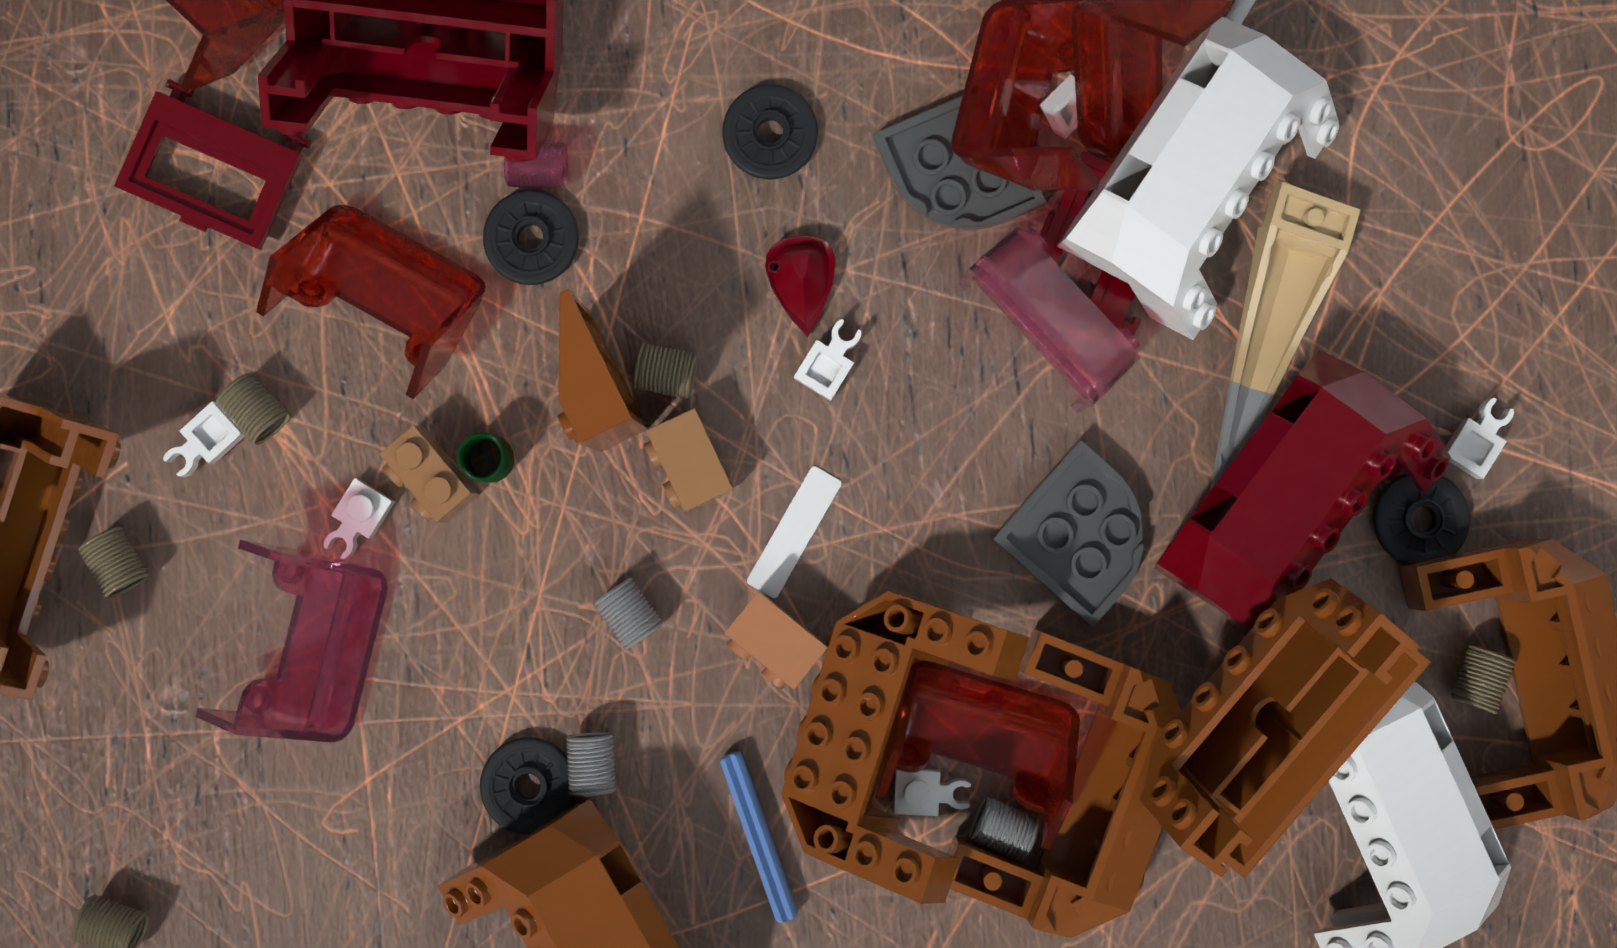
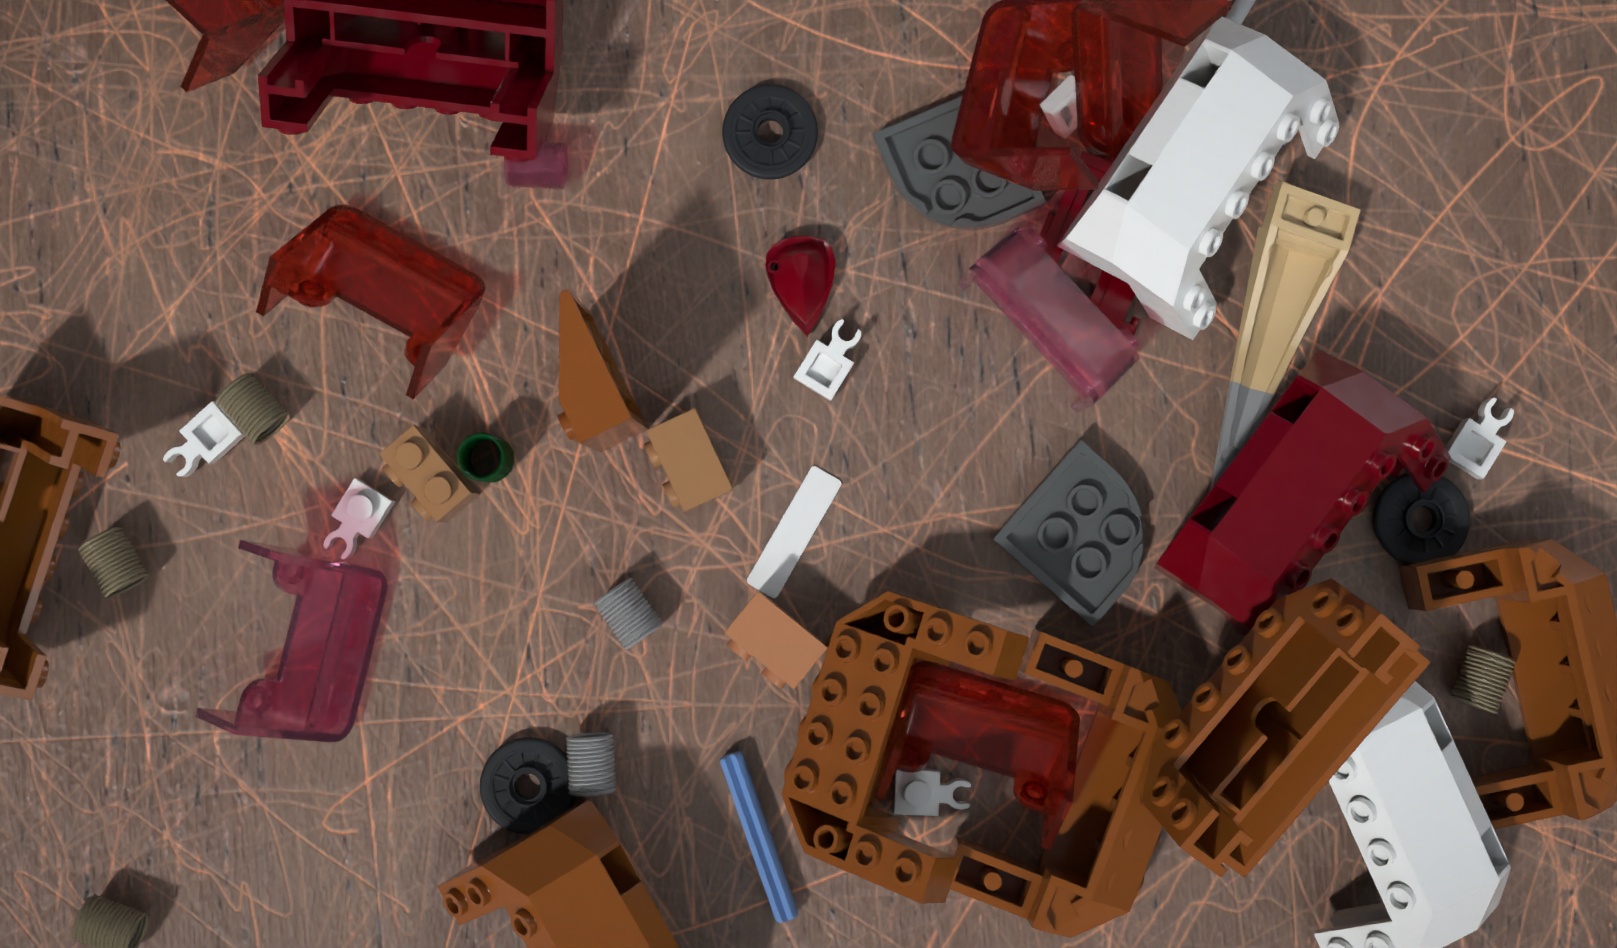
dark red piece [114,79,312,250] -> none
black wheel [483,189,579,285] -> none
dark tan piece [632,342,698,399] -> none
light grey piece [969,796,1040,863] -> none

